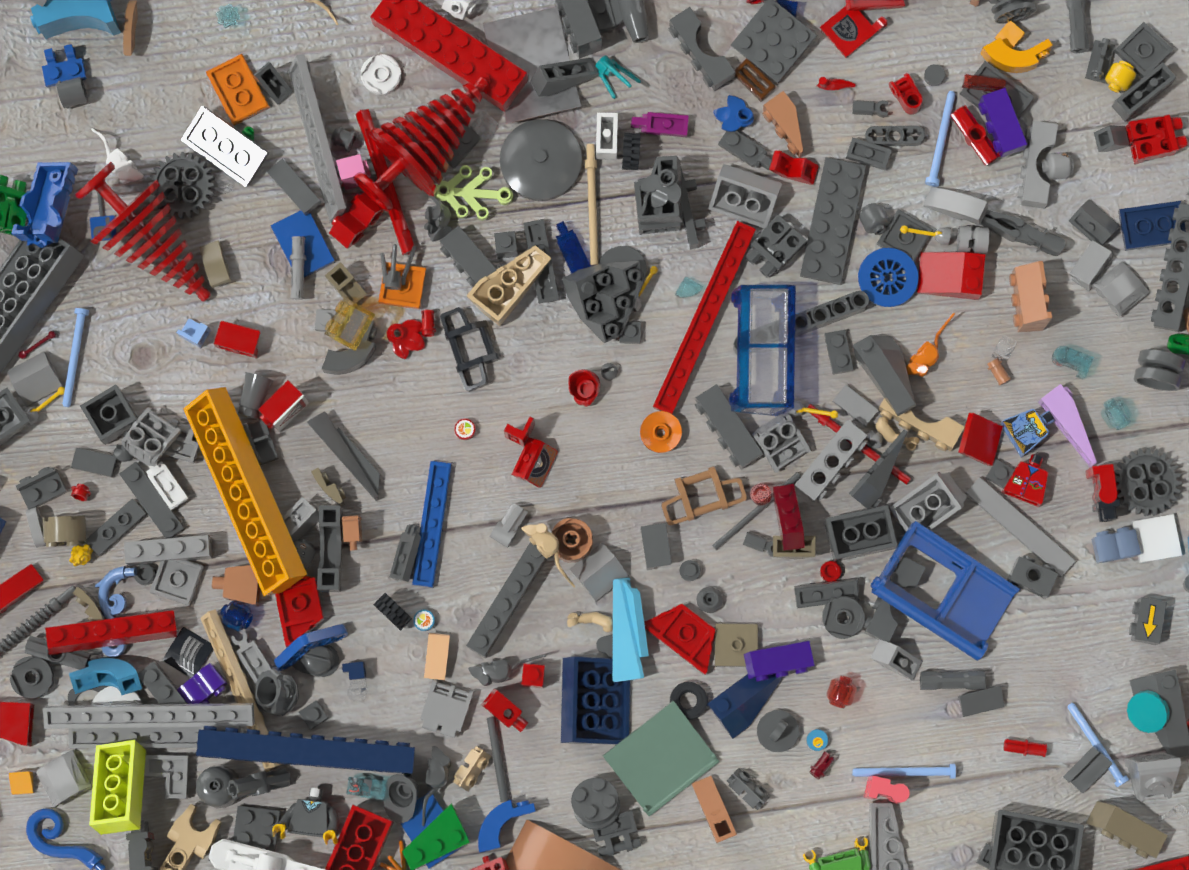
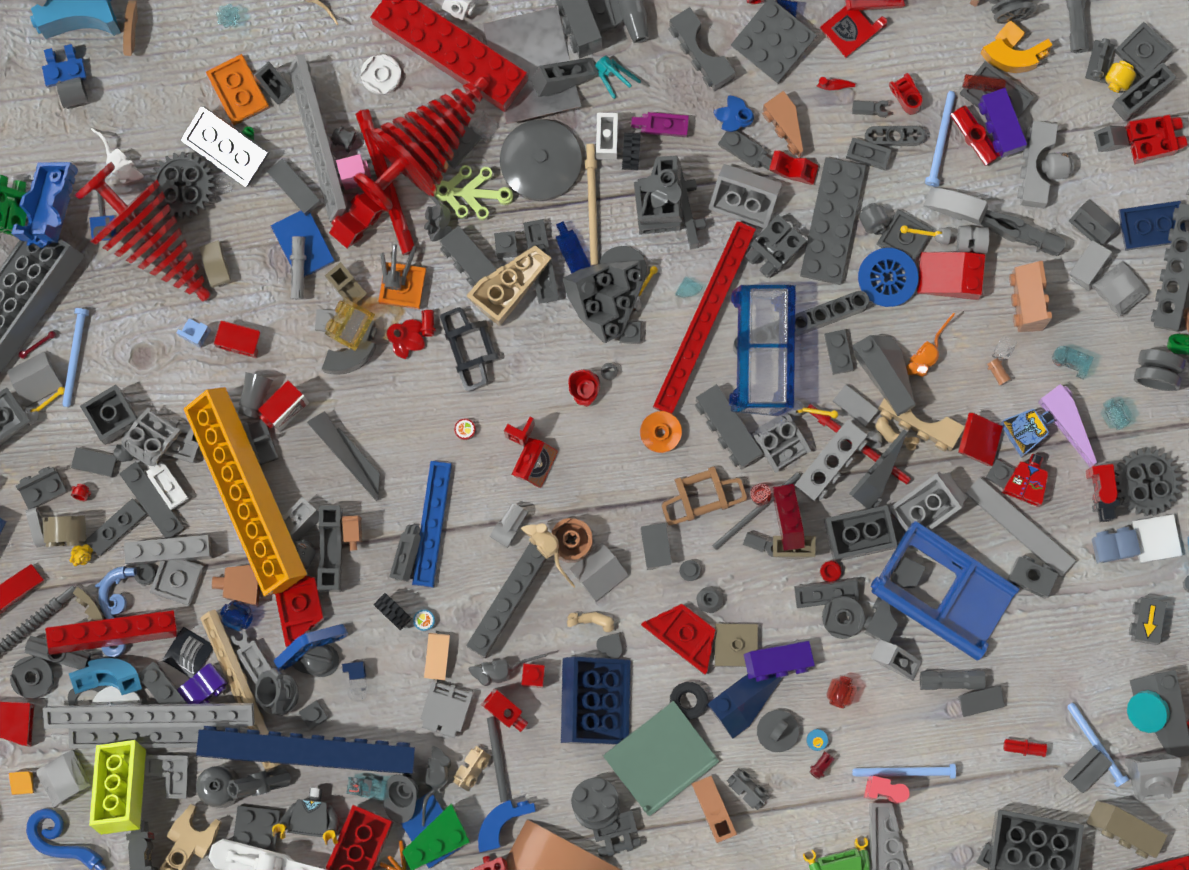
dark tan slope [311,468,346,506] -> none
medium azure wedge [613,578,649,682] -> none
reddish brown tile [734,58,776,102] -> none
dark grey tile [924,64,945,86] -> none

